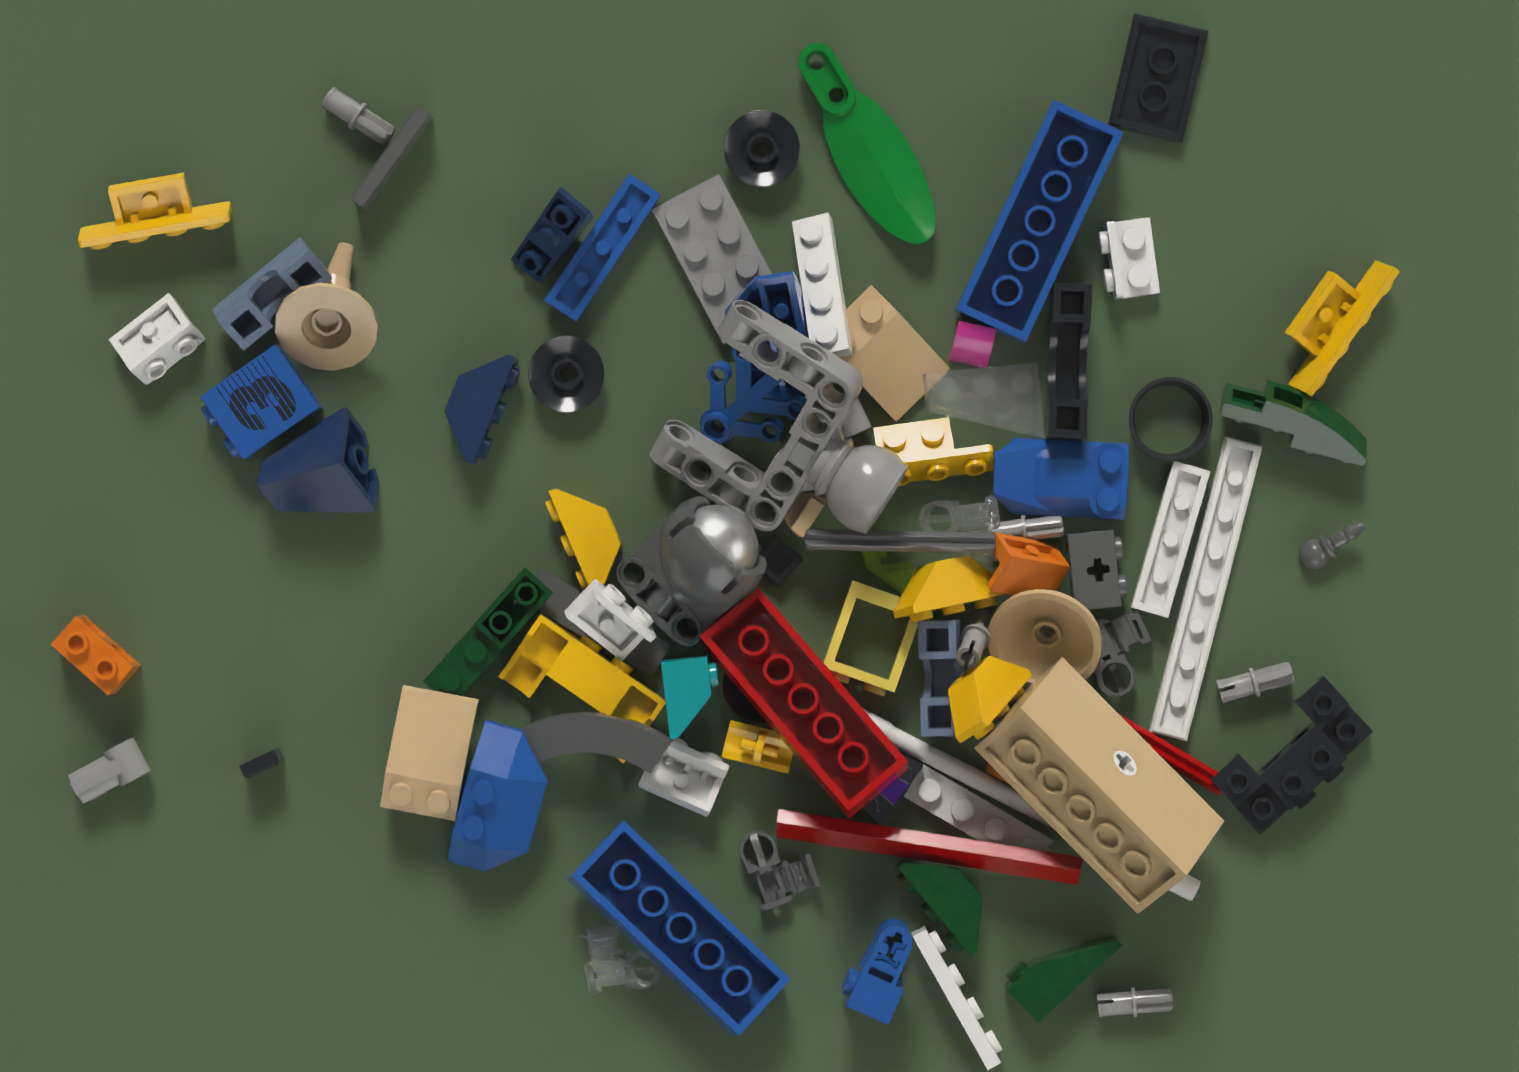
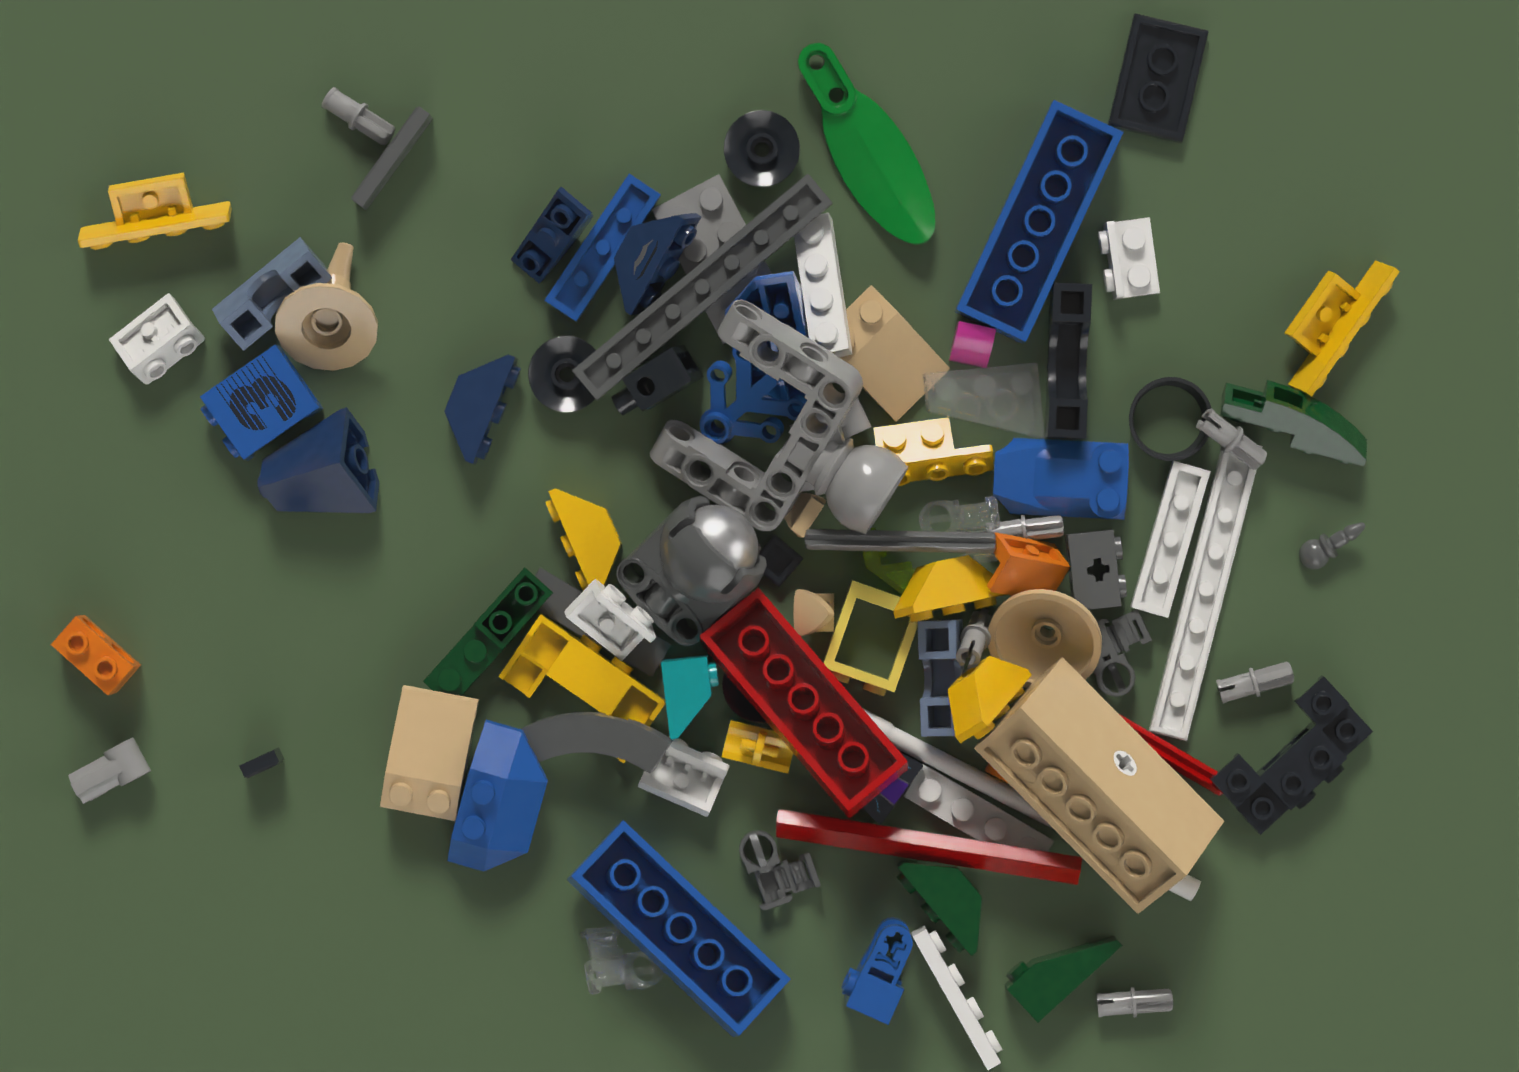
none -> dark grey plate [572,174,832,401]
none -> black torso [611,345,704,416]
none -> dark blue slope [614,213,701,315]
none -> tan tile [793,589,834,636]
none -> light grey axle [1196,408,1267,470]

